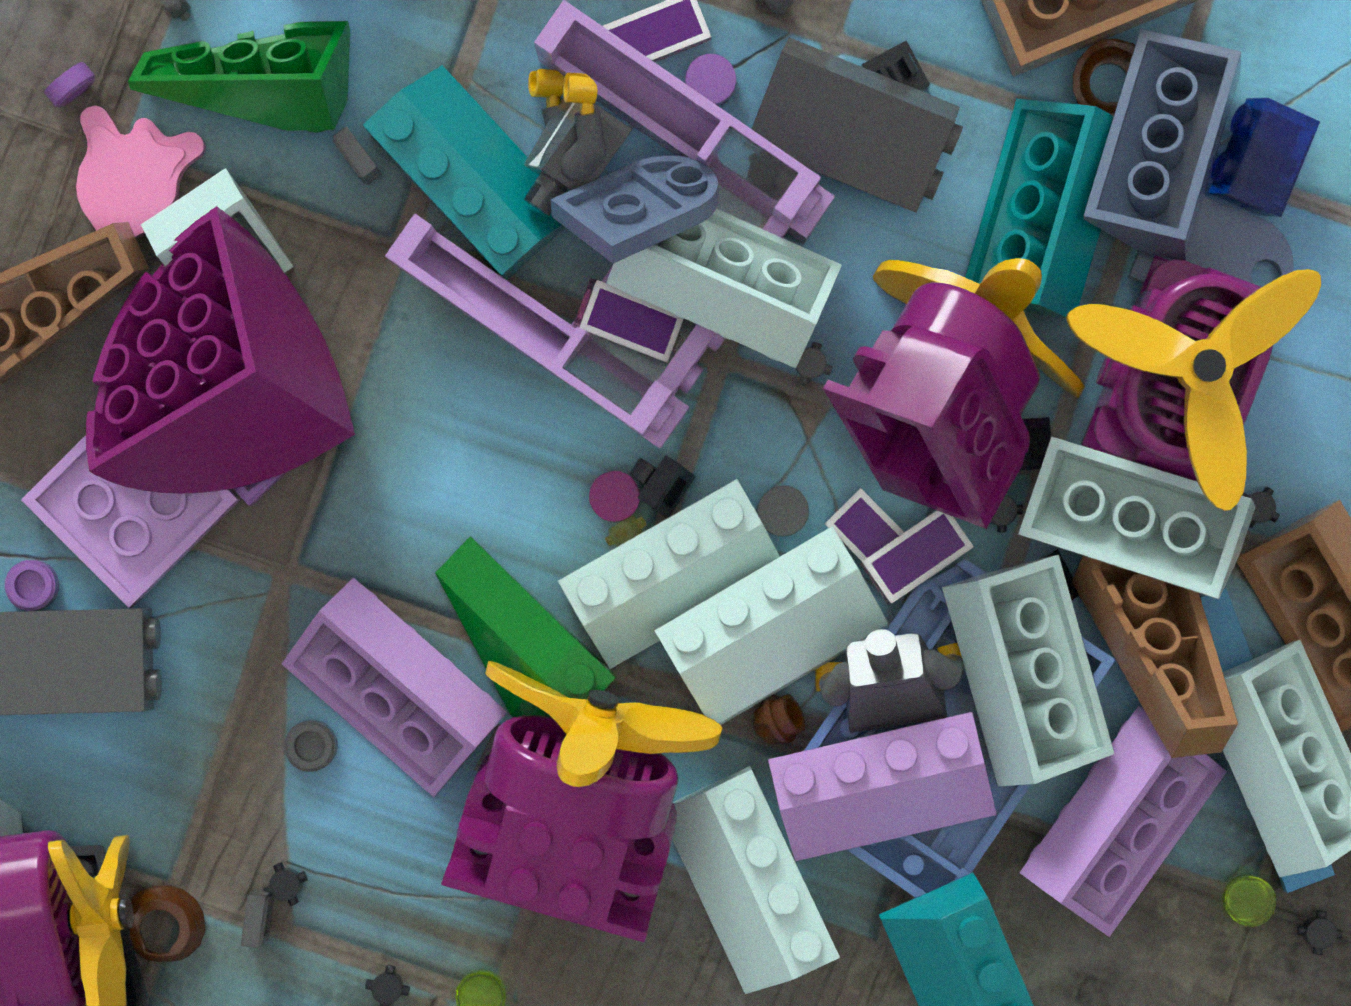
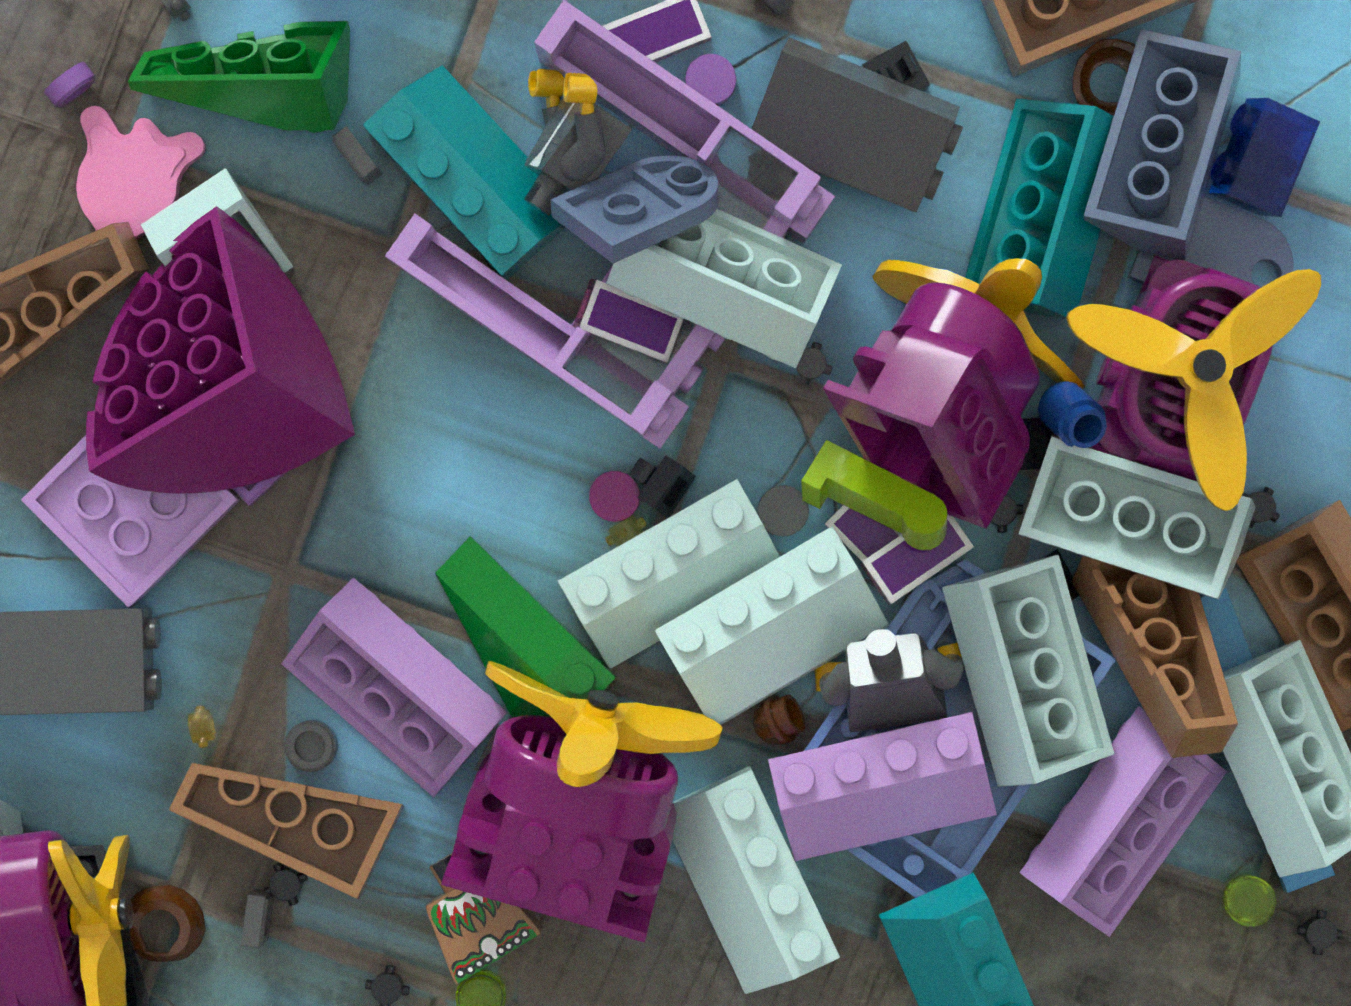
medium lavender tile [5,560,59,611] -> none
none -> medium nougat wedge [169,763,404,899]
none -> clear yellow piece [188,705,215,748]
none -> torso [425,853,543,985]
none -> lime leg [801,440,947,550]
none -> blue brick [1038,381,1107,448]

